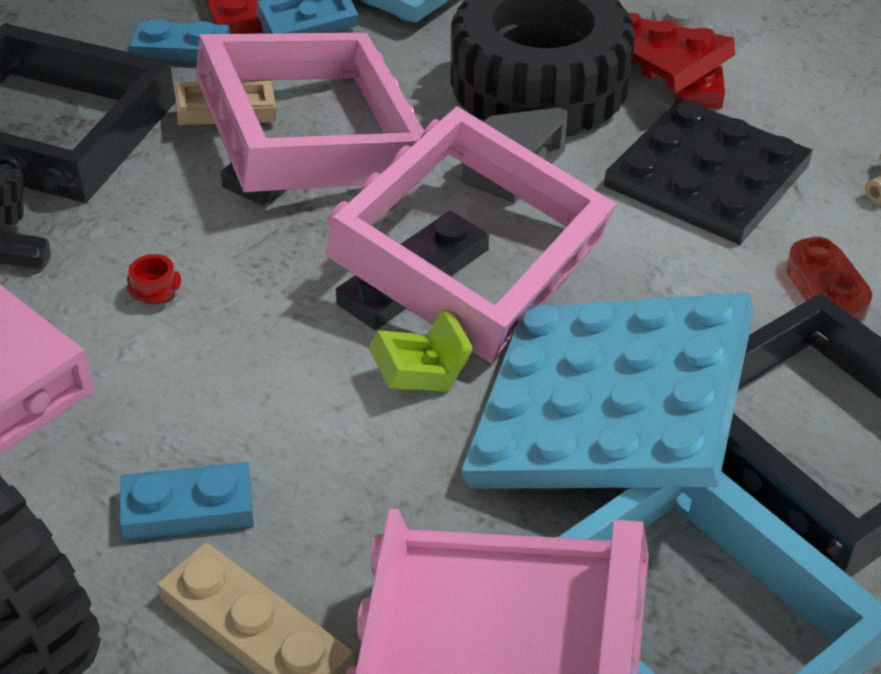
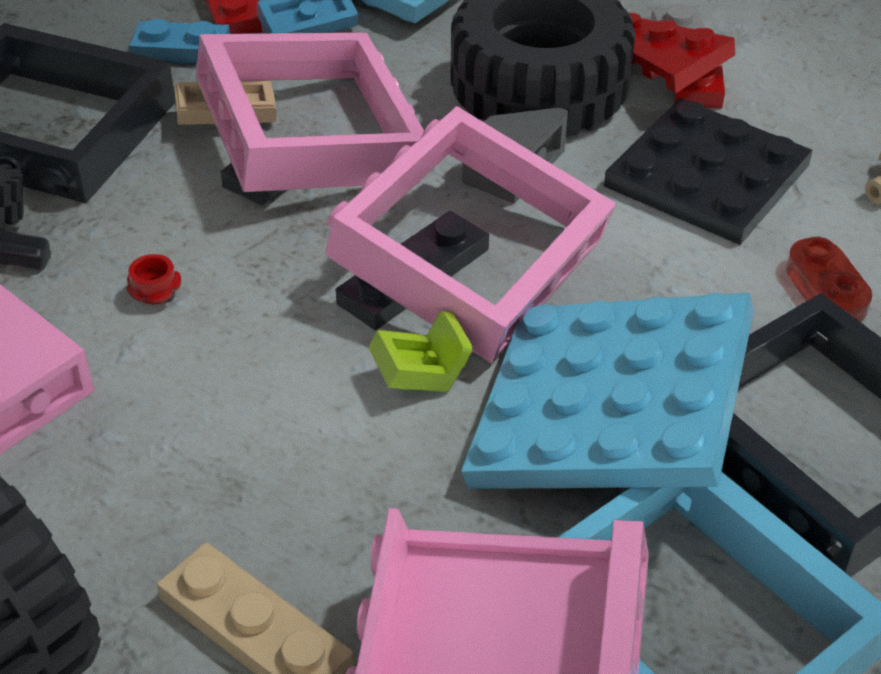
dark azure plate [120,462,254,542] -> none

